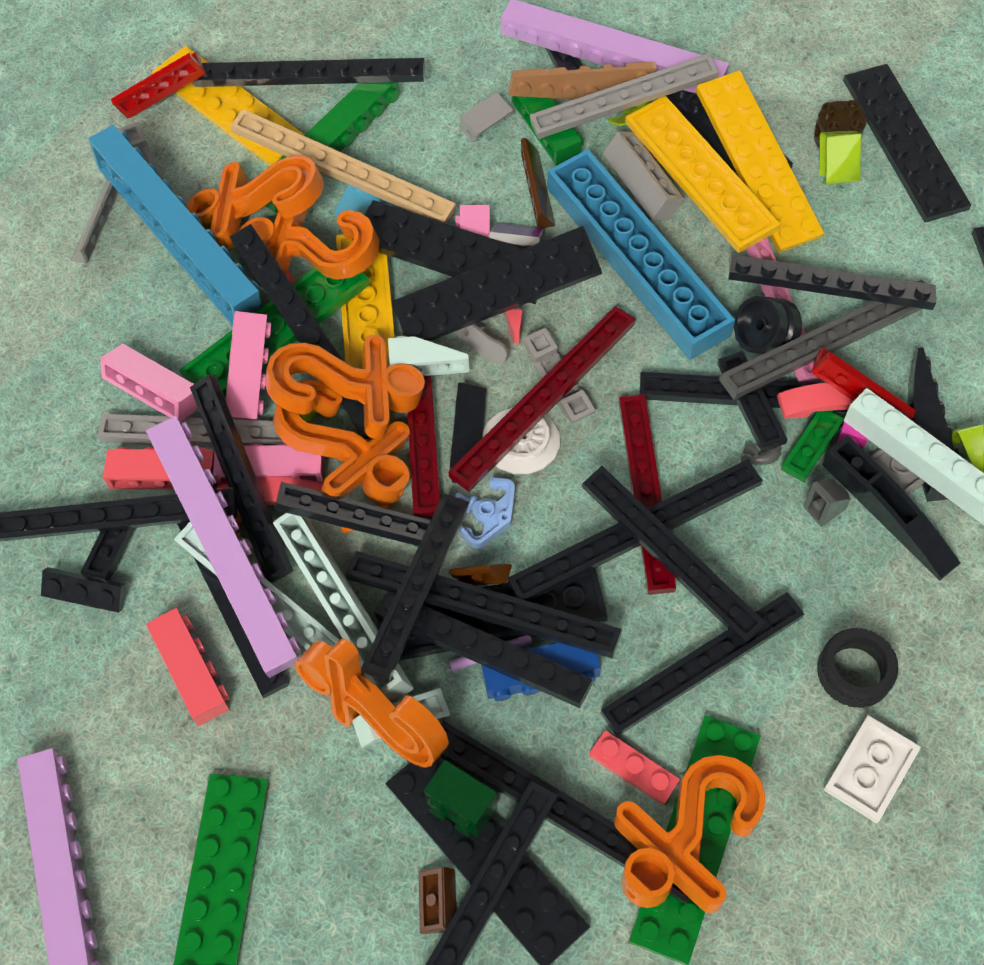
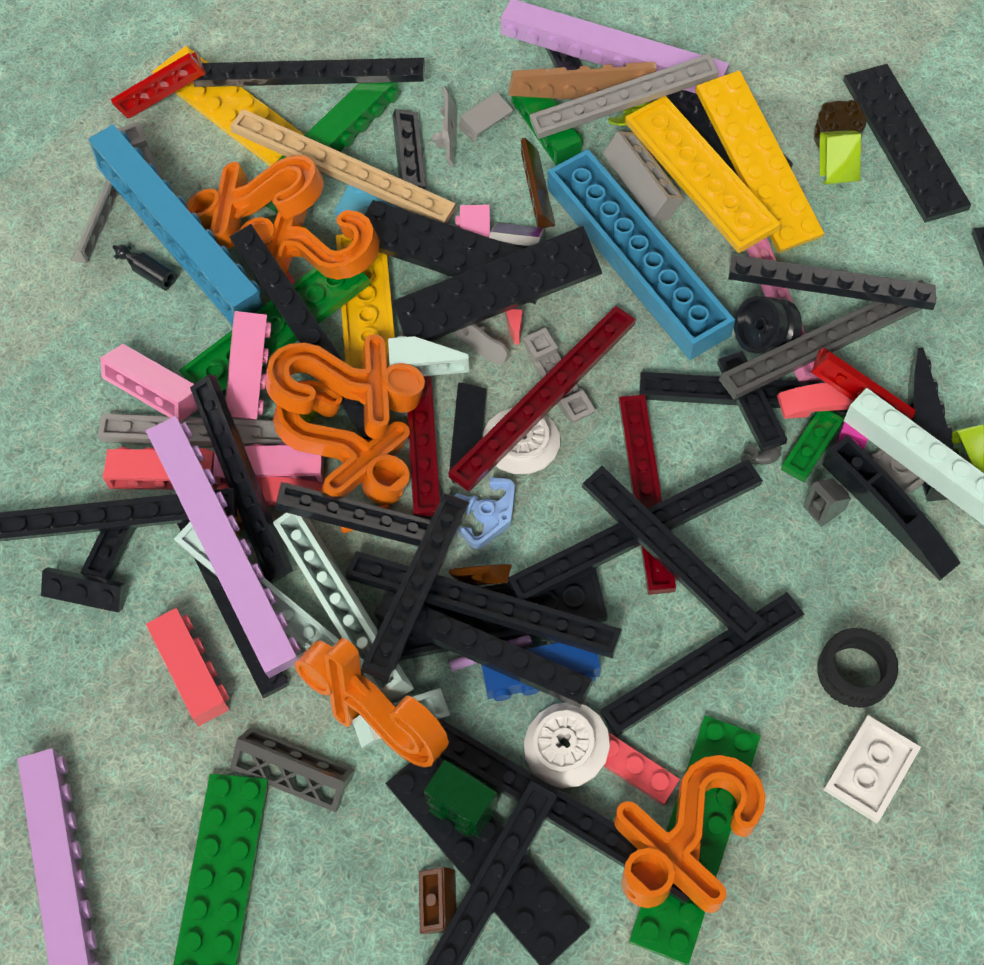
none -> black wheel [112,245,177,291]
none -> dark grey fence [230,728,355,813]
none -> black plate [392,109,426,190]
none -> light grey piece [432,86,457,166]
none -> white piece [524,702,610,789]

